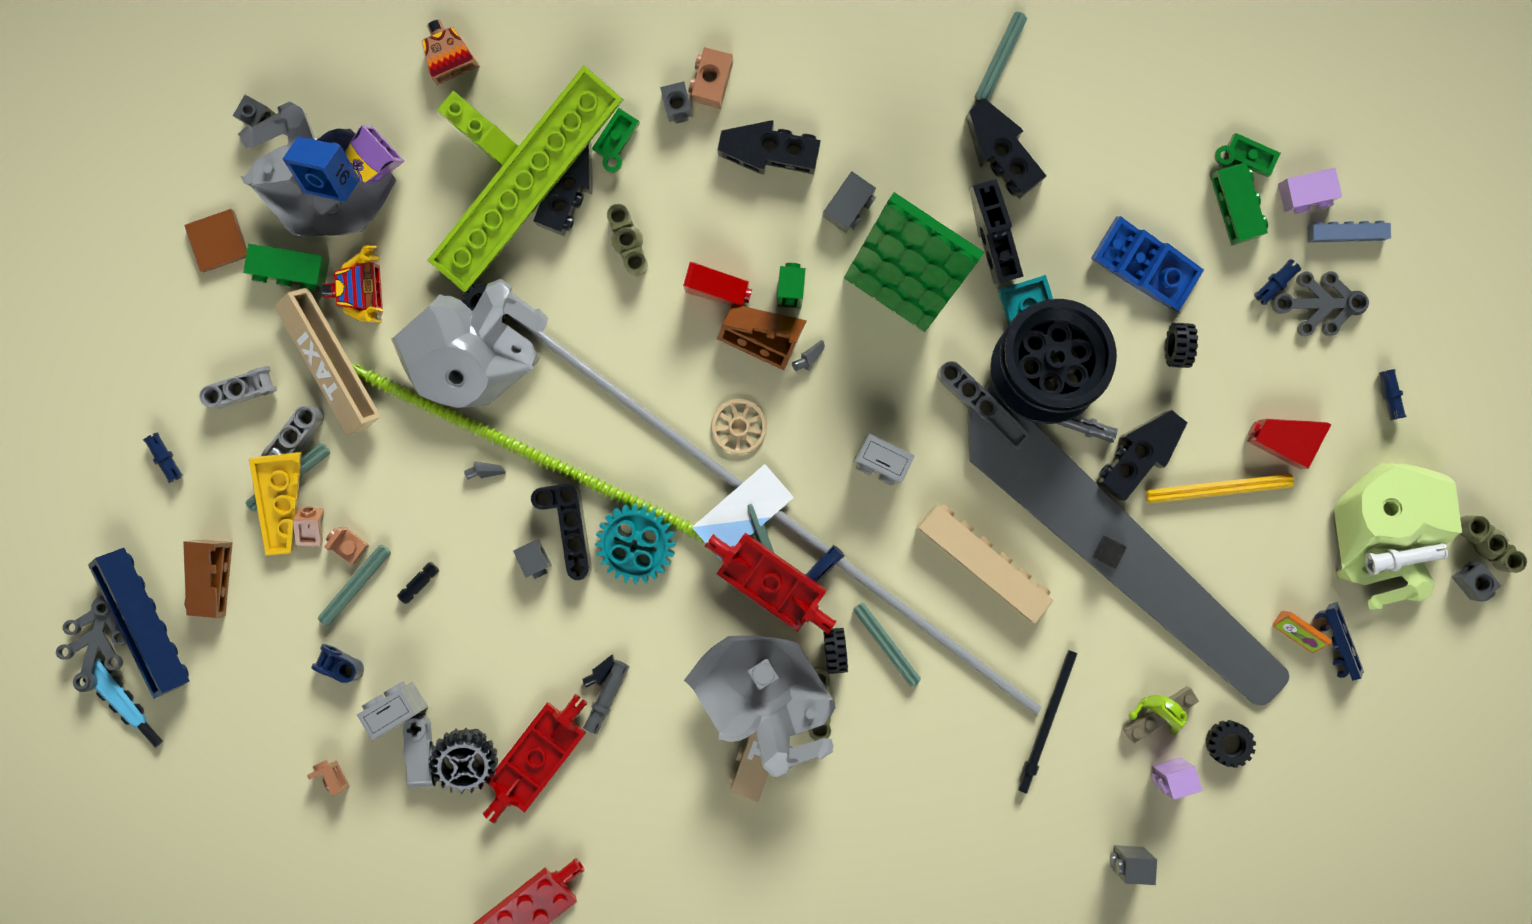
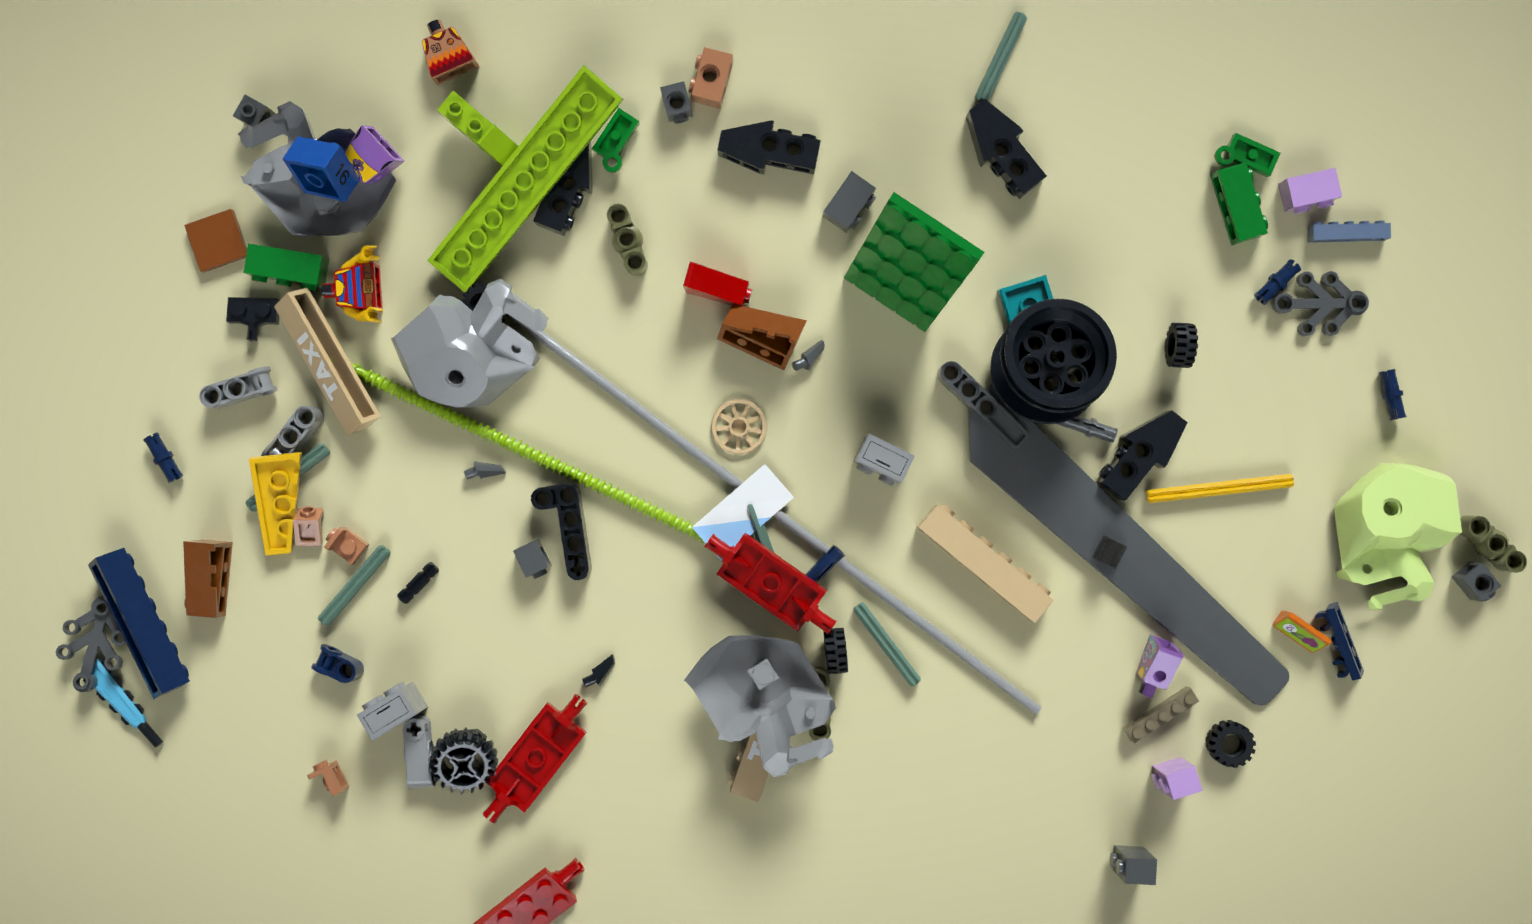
dark grey pin [583,660,630,735] -> none
teal gear [595,503,676,584] -> none
green brick [777,263,806,309] -> none
black brick [969,179,1024,285] -> none
black bar [1018,650,1078,794] -> none
blue slope [1091,216,1204,312] -> none
lime helmet [1129,695,1188,735] -> none
red slope [1247,419,1332,469] -> none
white pin [1365,543,1448,576] -> none
none -> black plate [226,297,280,341]
none -> medium lavender torso [1137,634,1184,698]

